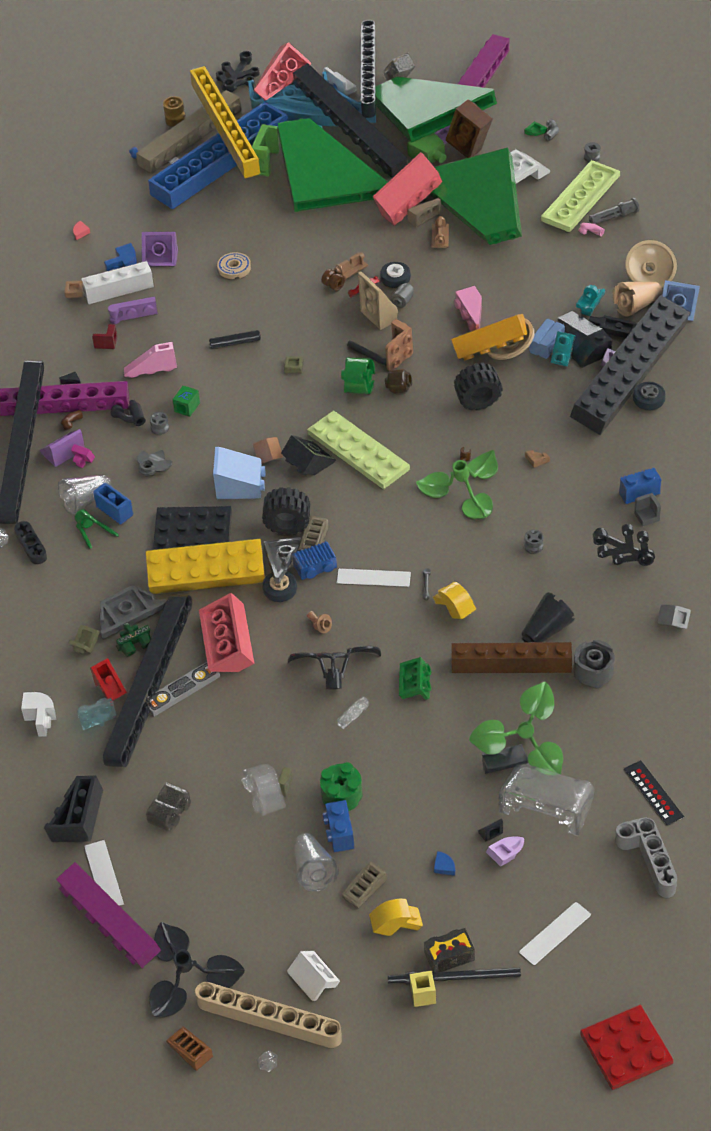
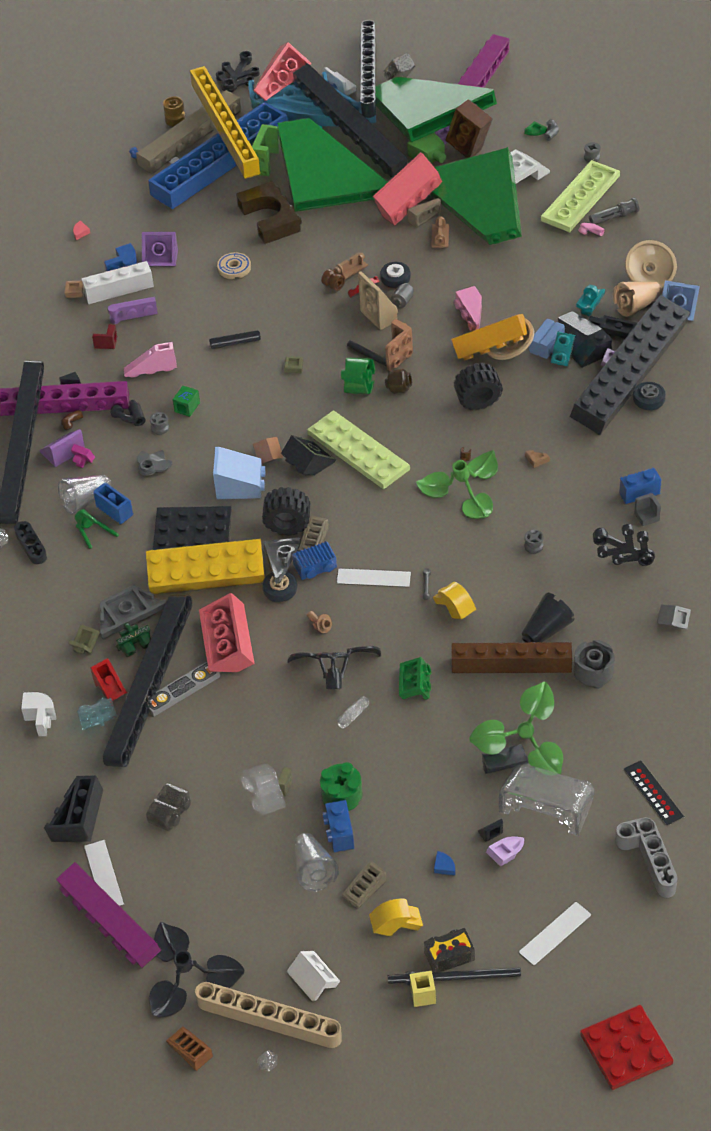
none -> dark brown arch [236,181,302,244]

